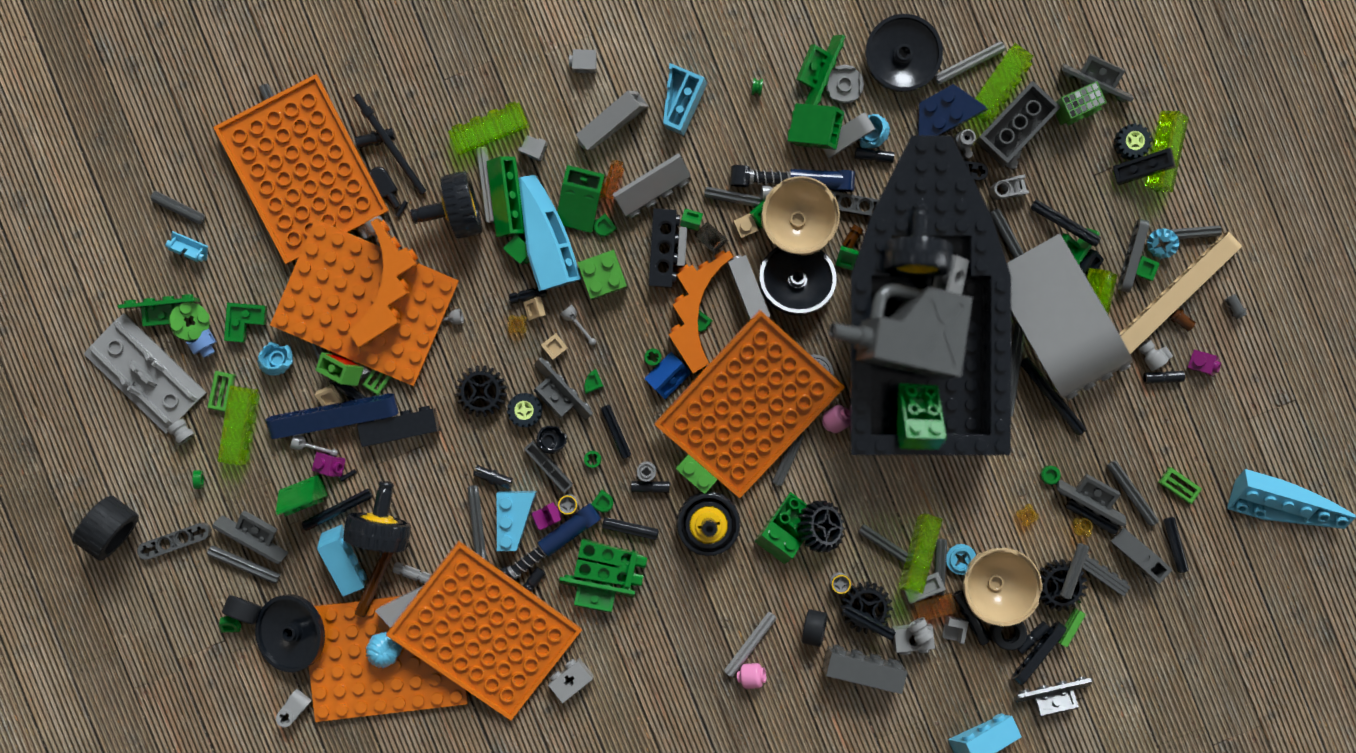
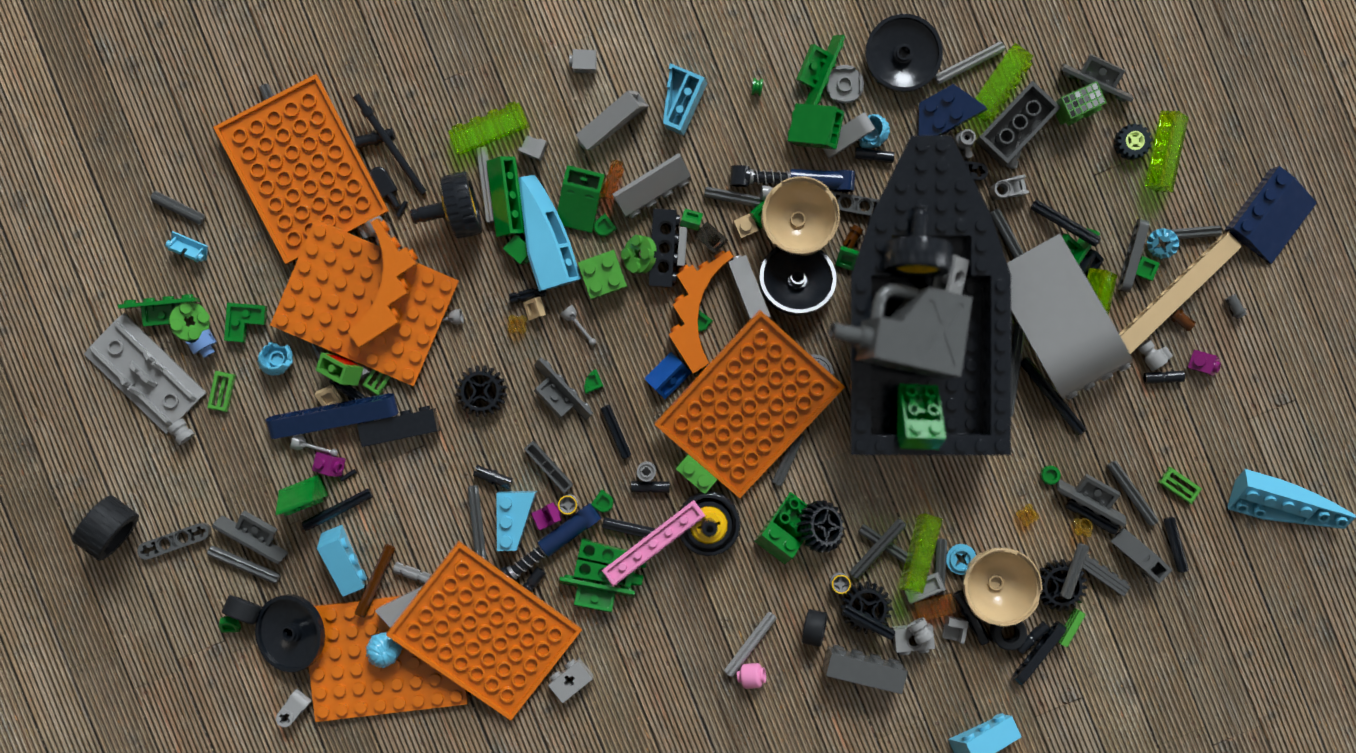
green tile [192,470,204,489] -> none
clear neon green brick [217,385,260,465] -> none
black wheel [343,481,411,552] -> none
black wheel [507,393,543,427] -> none
black hair [537,426,567,454] -> none
tan plate [541,333,568,360] -> none
green bush [584,451,602,468] -> none
green bush [644,348,662,366] -> none
bright pink head [822,405,850,433] -> none
bracket [1015,677,1093,717] -> none
black tile [1113,148,1176,185] -> none
none -> bright pink tile [602,500,706,586]
none -> bright green plate [621,234,657,274]
none -> dark grey axle [850,519,906,579]
none -> dark blue slope [1225,166,1317,264]

